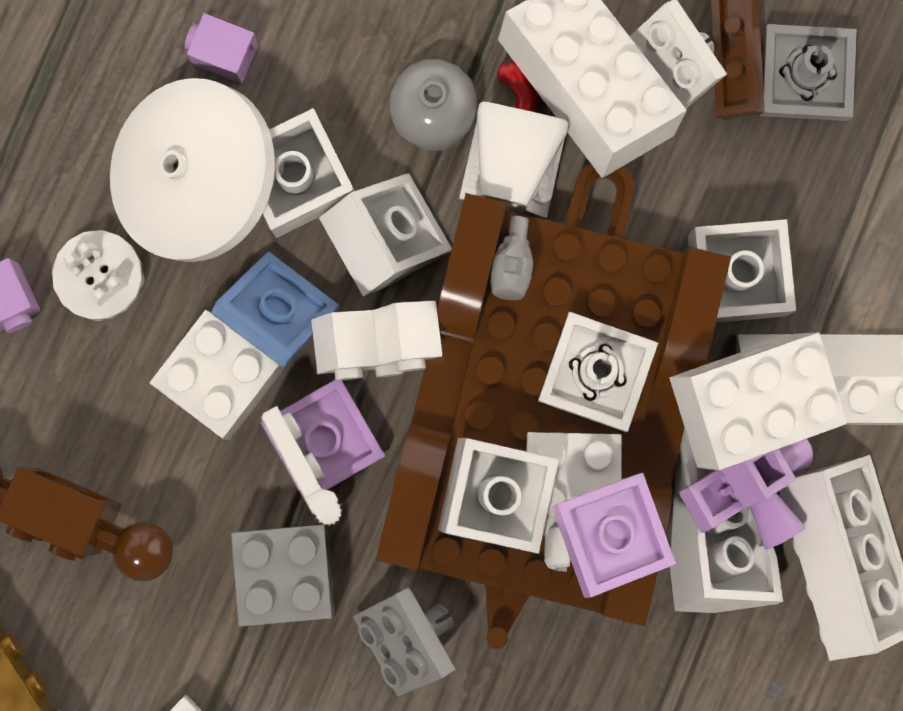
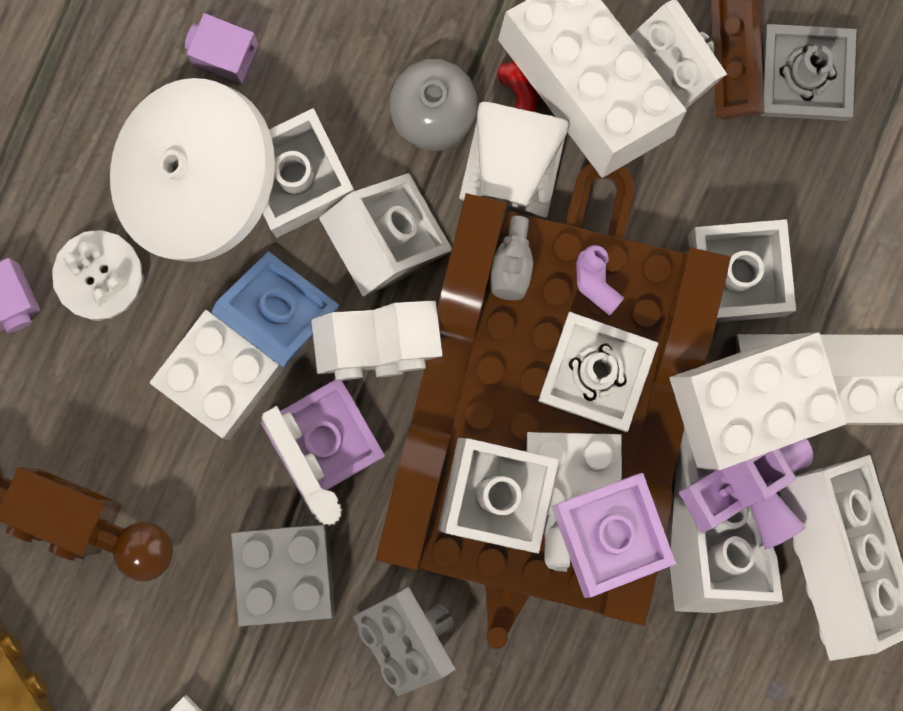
none -> lavender arm [576,245,624,316]

